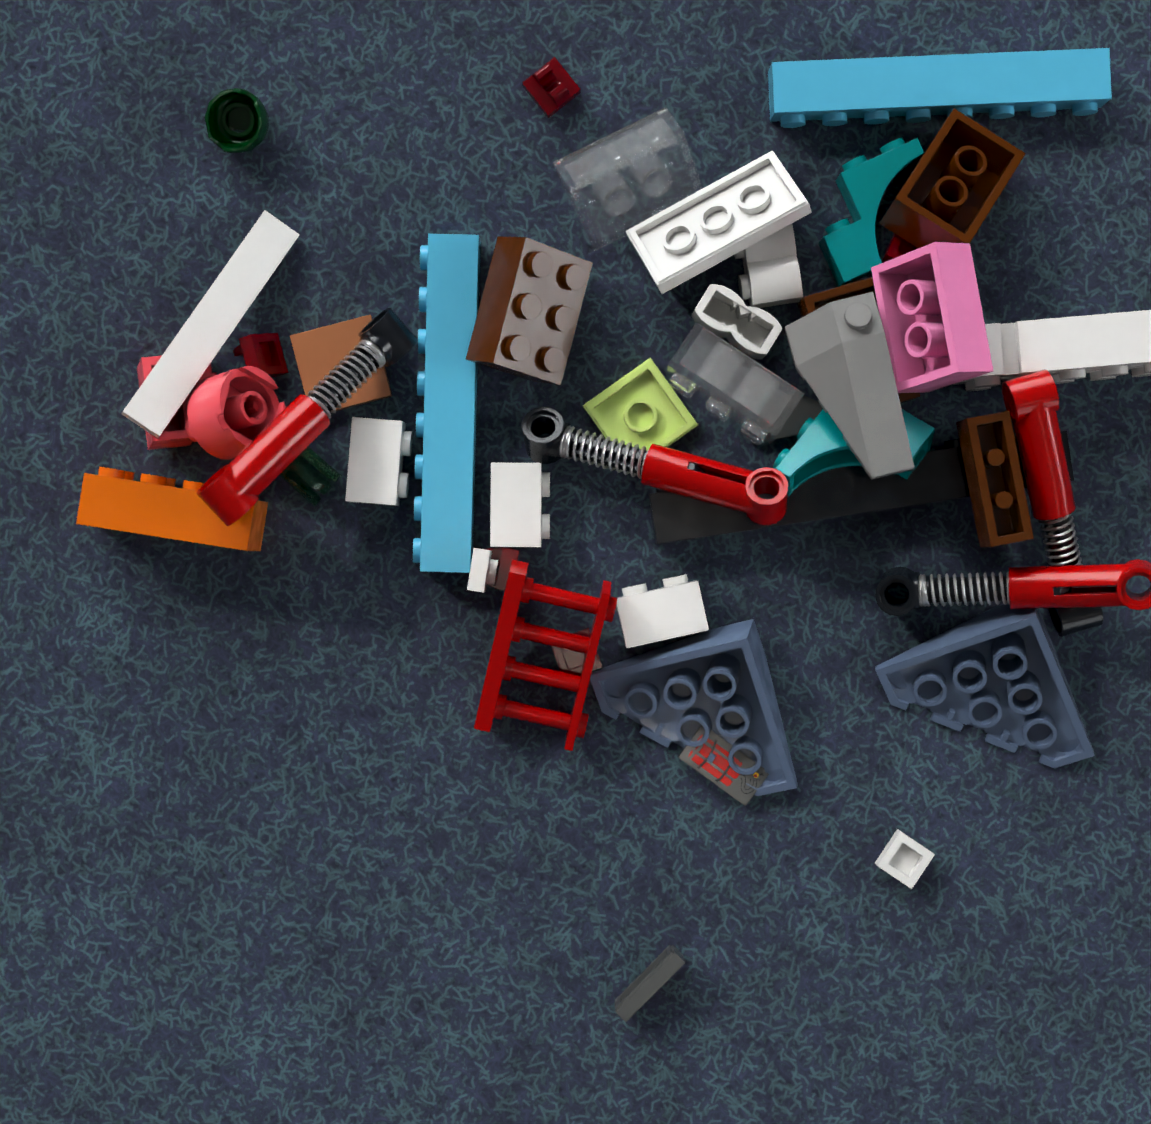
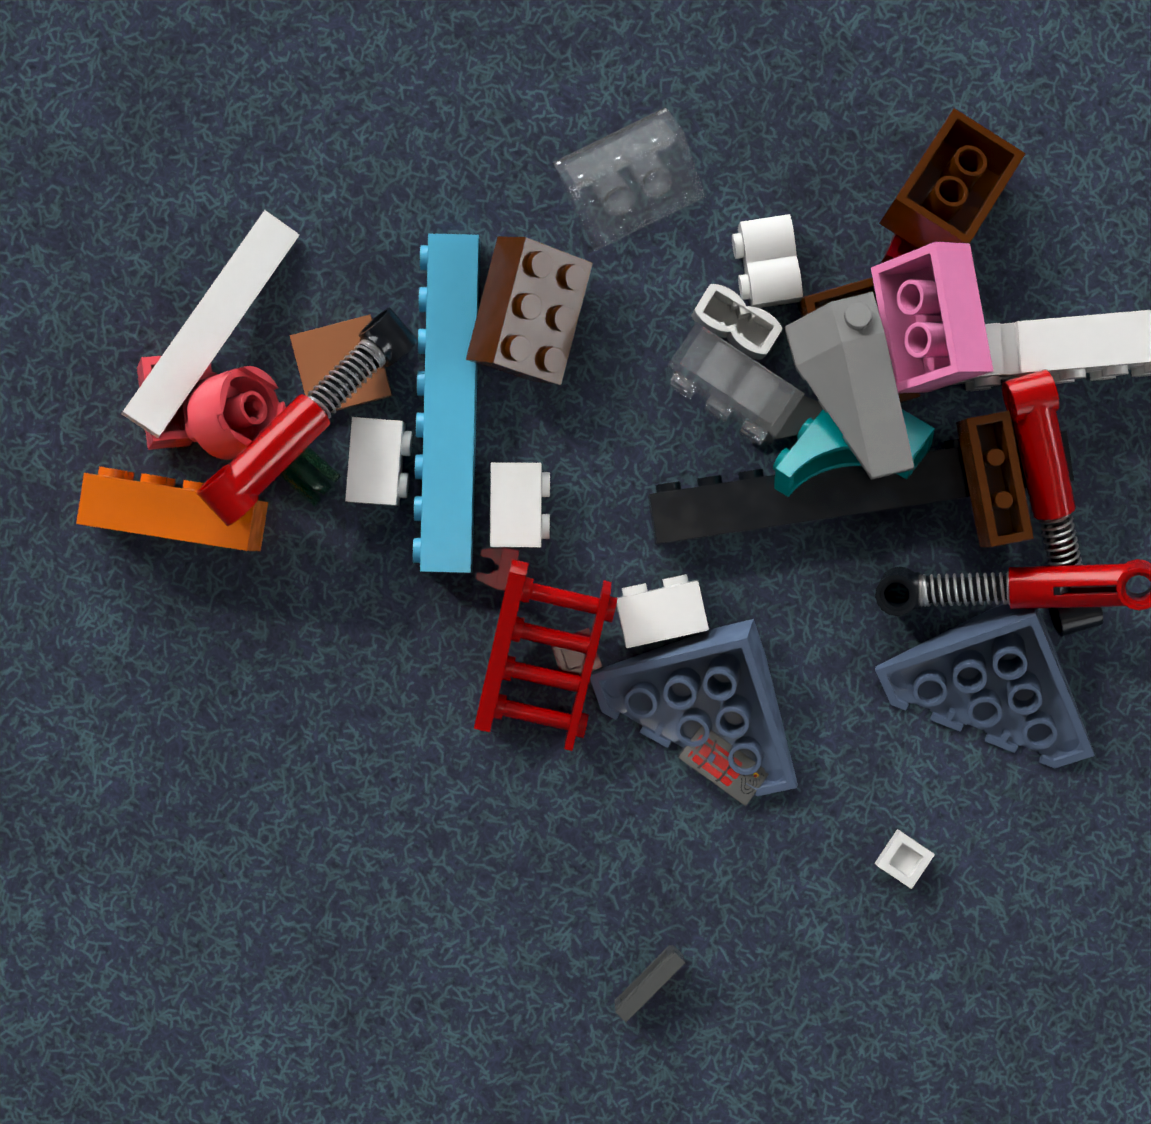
dark green hair [205,88,269,153] -> none
dark red tile [233,333,289,378] -> none
white plate [467,548,498,593] -> none
dark red tile [522,57,581,118] -> none
piece [522,407,788,525] -> none
yellowish green tile [582,358,698,451] -> none
white tile [626,150,812,294] -> none
medium azure brick [768,48,1112,128] -> none
teal arch [818,137,924,287] -> none

